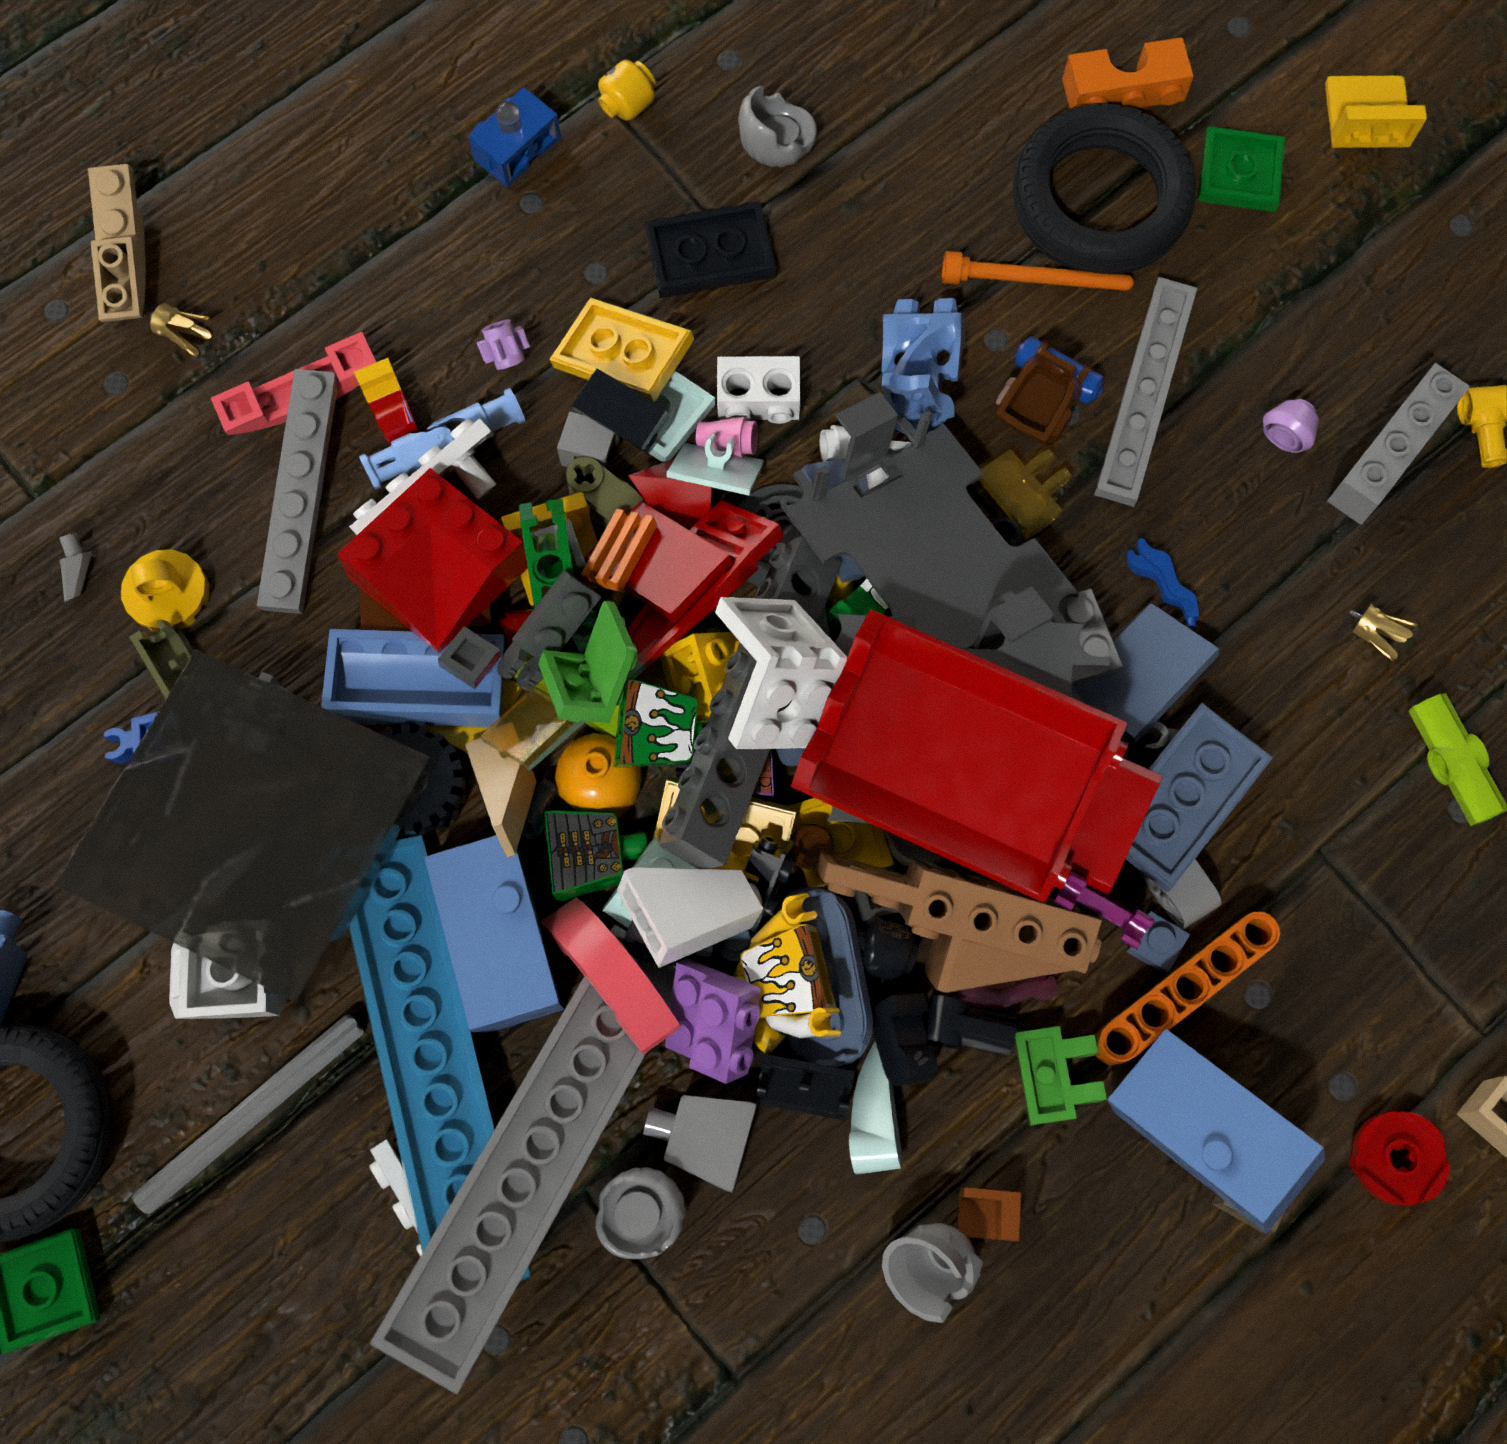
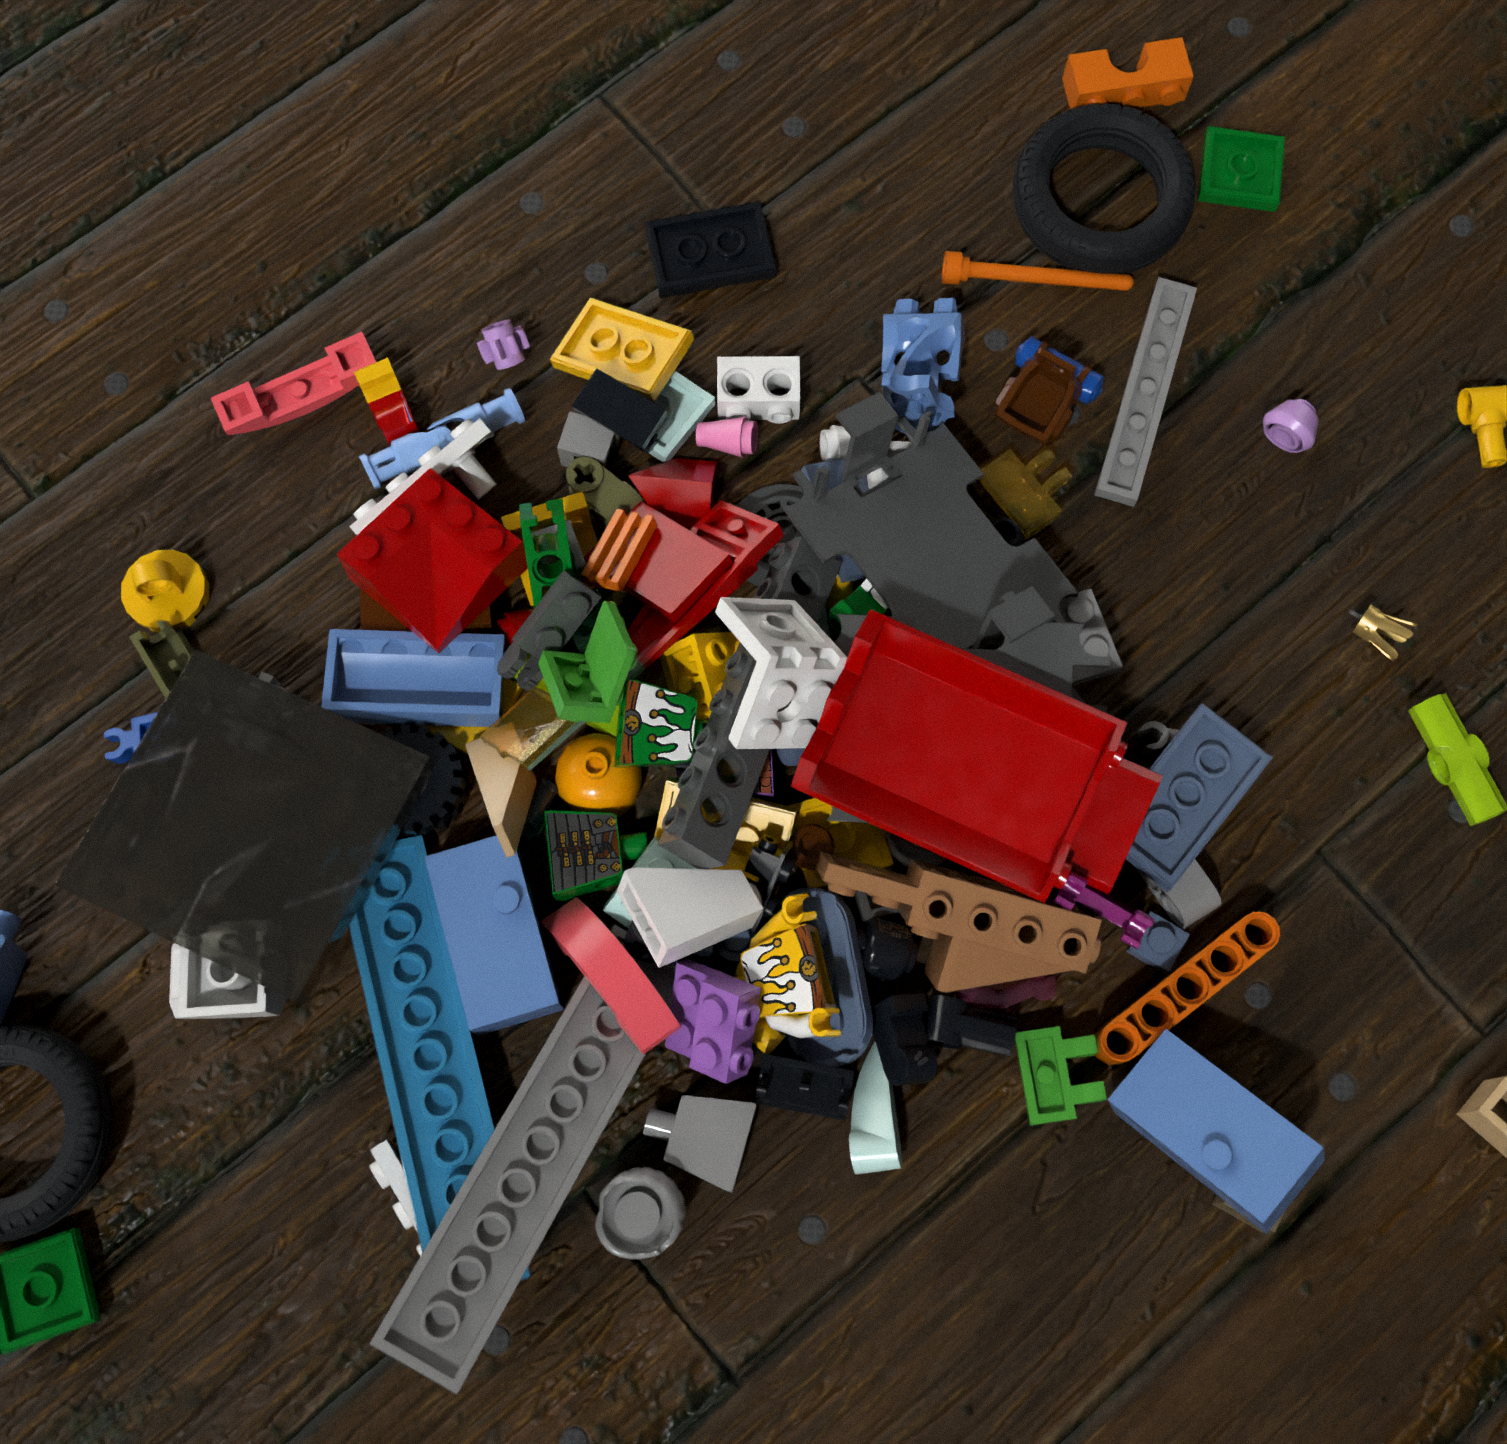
light grey bar [59,533,92,602] -> none
tan slope [88,164,146,322] -> none
light grey axle [132,1014,364,1214] -> none
pearl gold piece [150,303,212,357] -> none
light grey plate [257,369,339,614] -> none
dark grey plate [438,627,501,689] -> none
blue piece [468,87,561,187] -> none
yellow head [598,60,656,121] -> none
light aqua piece [667,433,764,495] -> none
light grey piece [739,86,817,167] -> none
light grey helmet [882,1223,983,1323] -> none
dark orange panel [957,1187,1021,1242] -> none
sand blue tile [1073,603,1219,745] -> none
blue hair [1126,538,1199,630] -> none
yellow bracket [1325,76,1427,148] -> none
light grey brick [1327,363,1470,525] -> none
red plate [1349,1111,1450,1206] -> none

